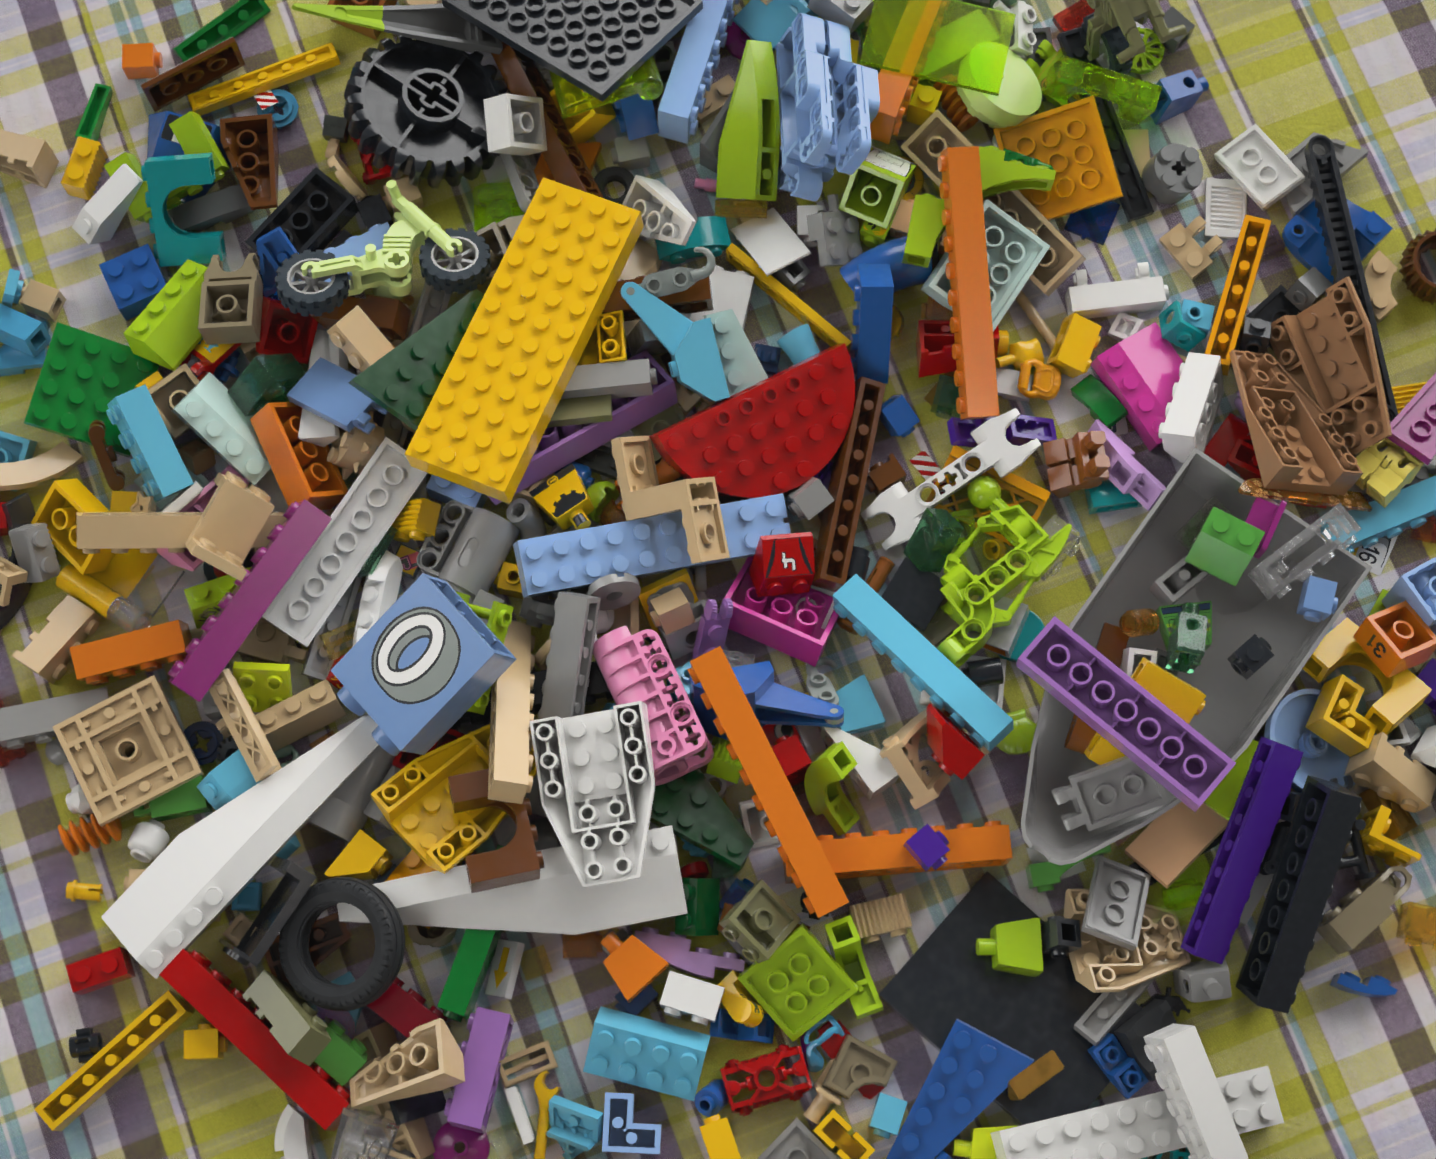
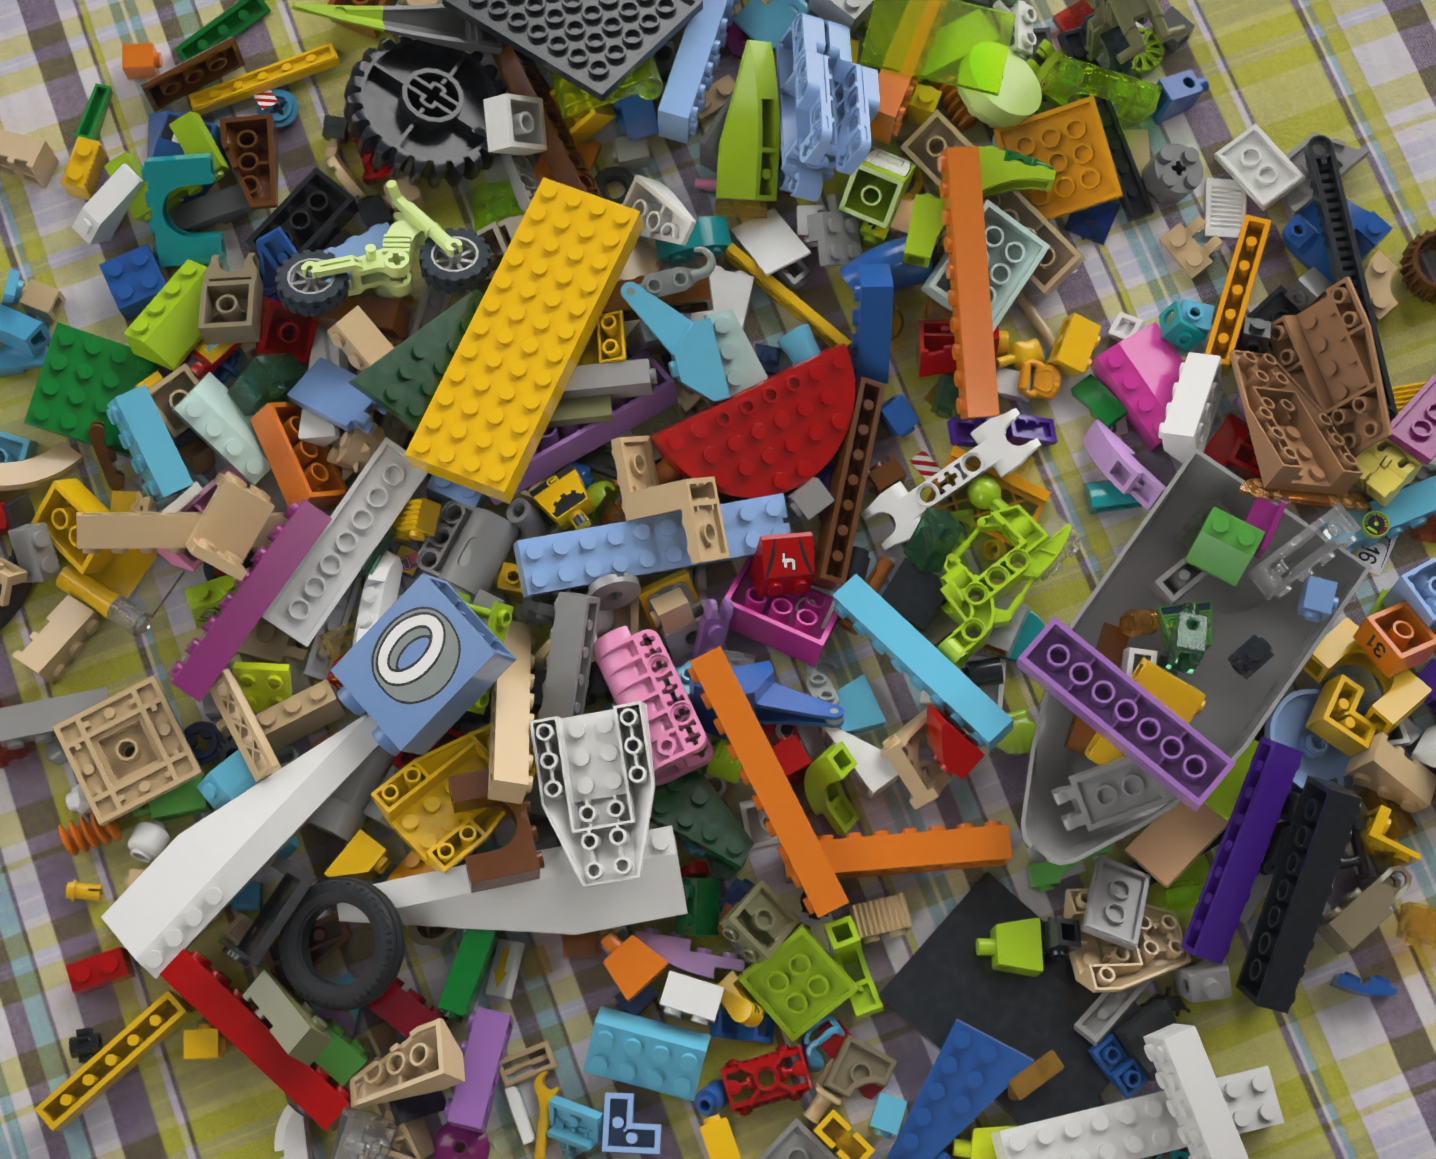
orange brick [69,619,192,686] -> none
dark purple brick [904,823,950,871] -> none
dark orange hips [1043,431,1111,499] -> none
white brick [1065,262,1169,319] -> none
none -> tile [1360,511,1390,539]

